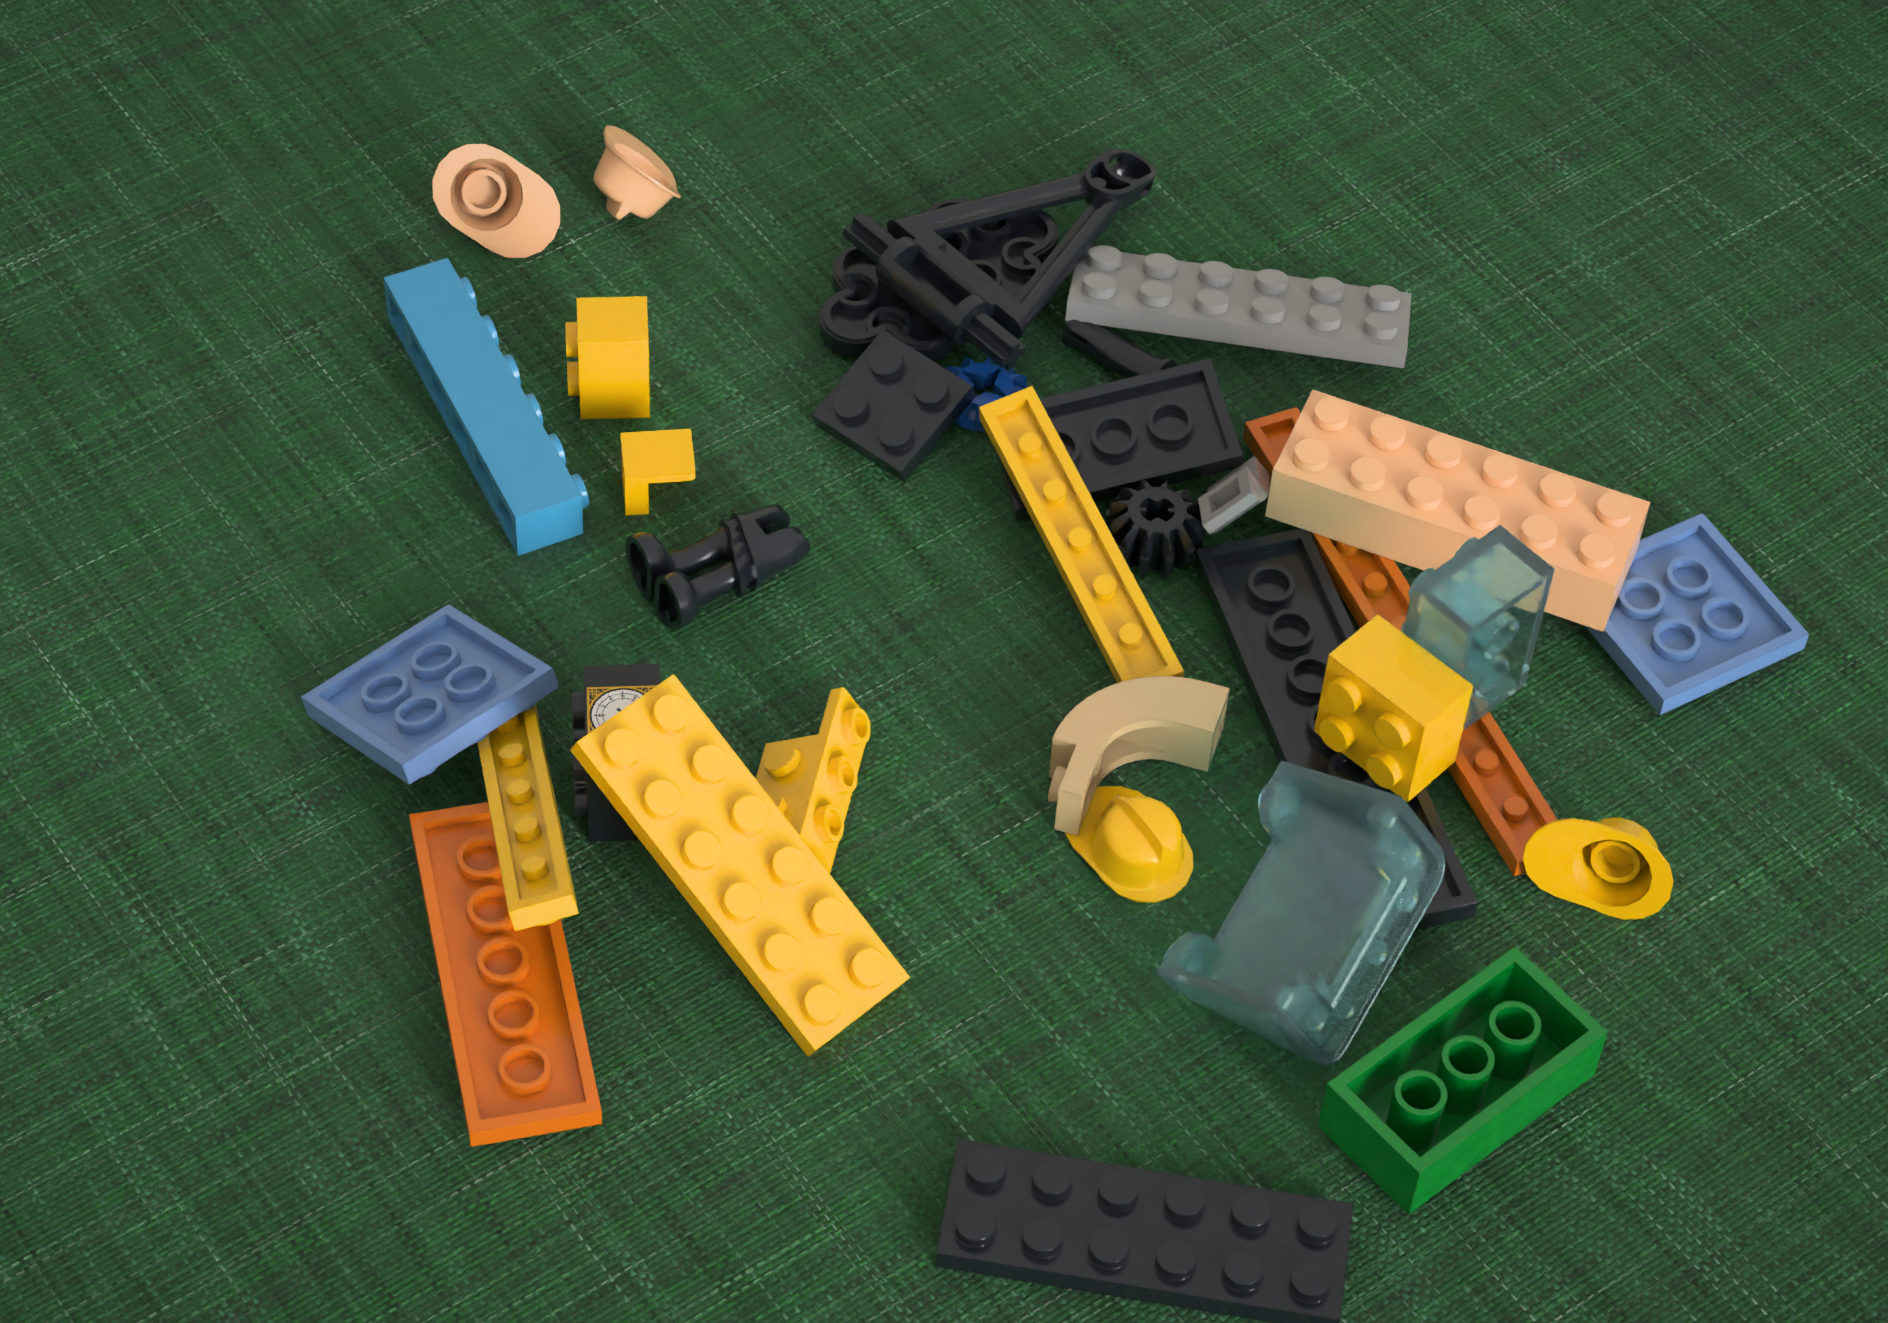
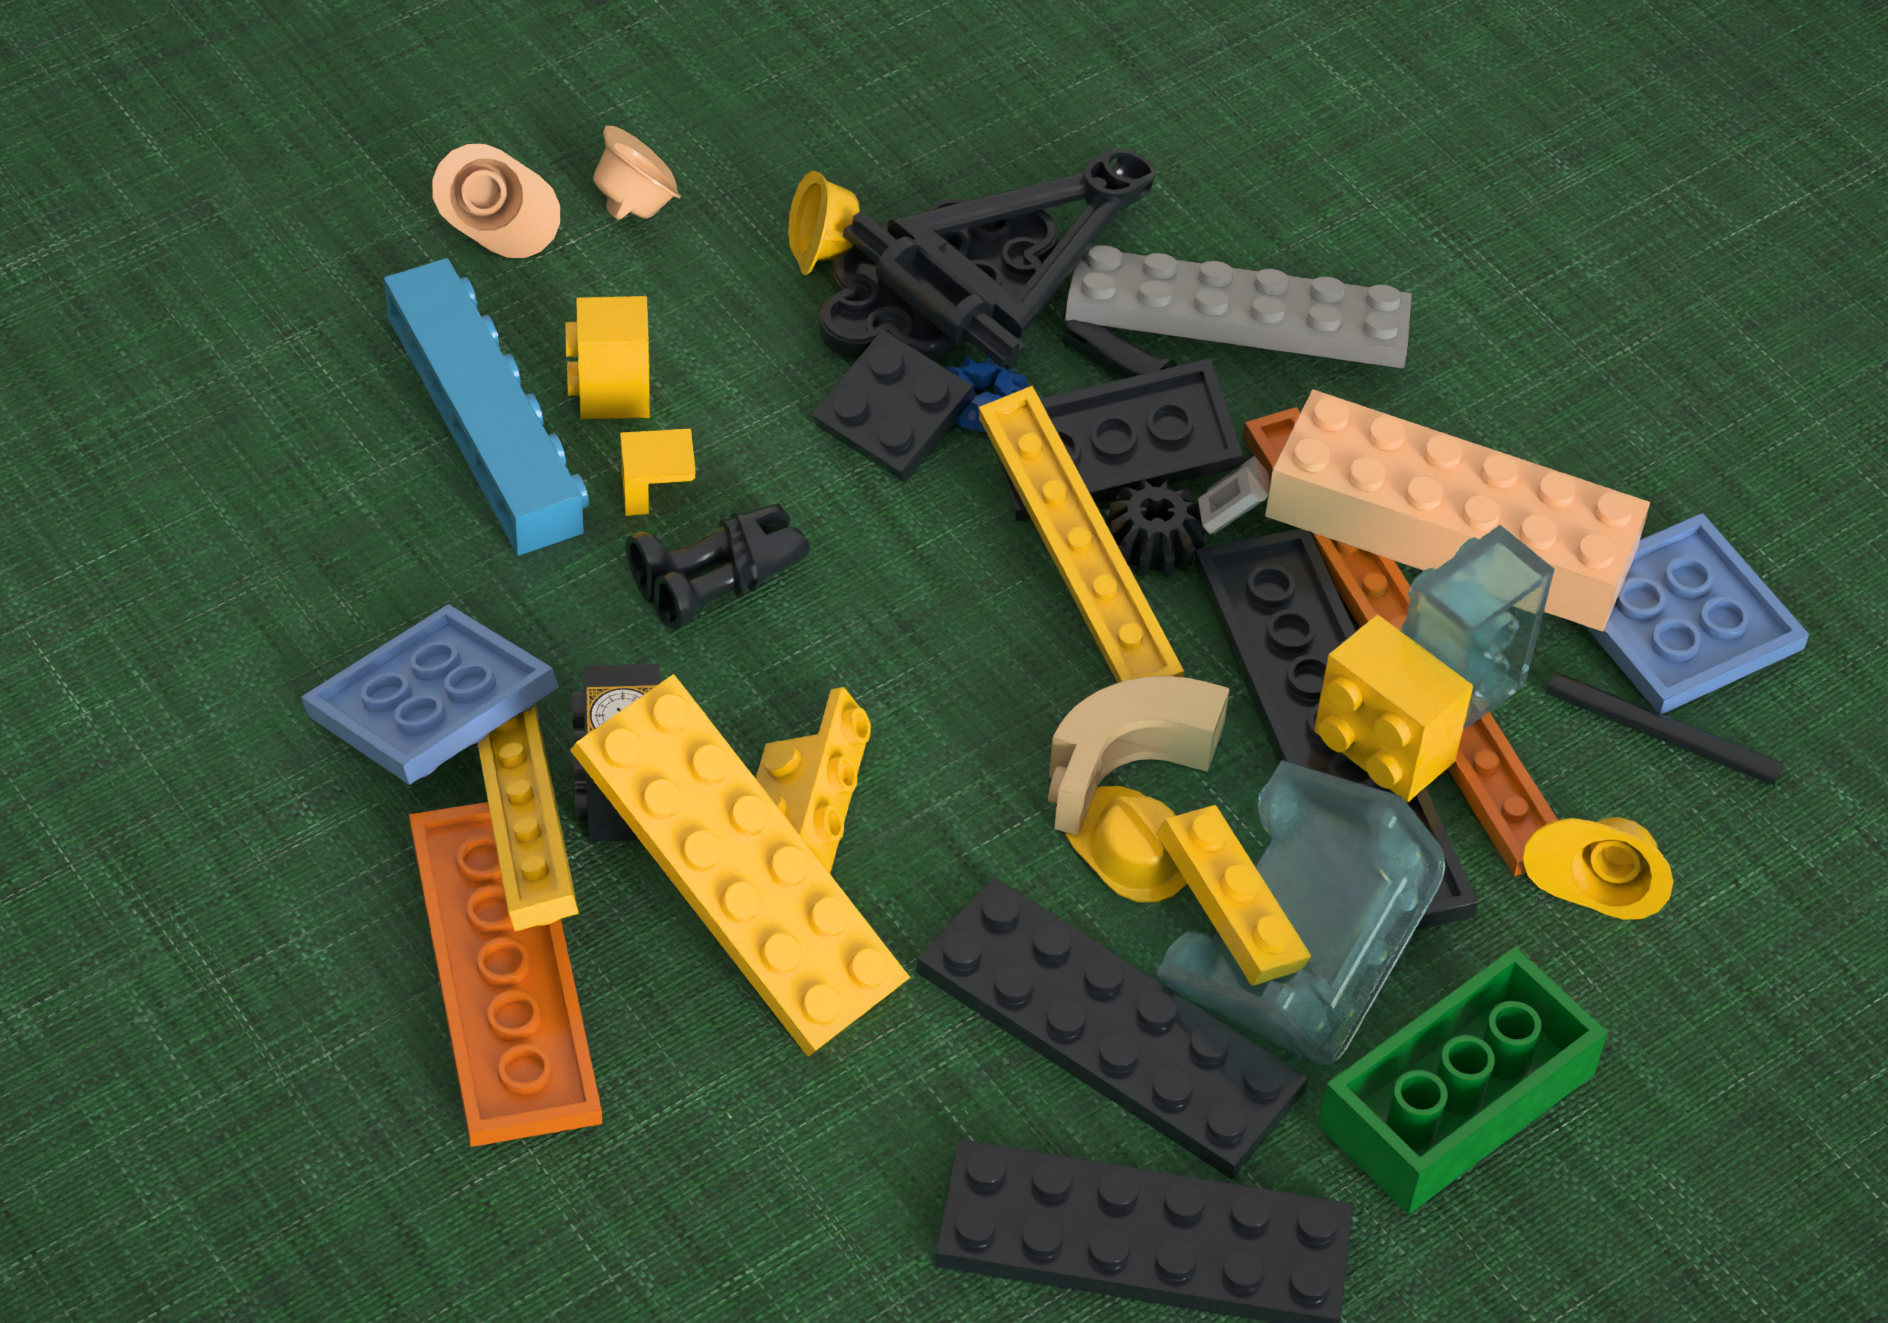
none -> yellow piece [788,171,860,275]
none -> black plate [916,877,1308,1179]
none -> yellow plate [1156,805,1312,986]
none -> black piece [1546,672,1784,786]

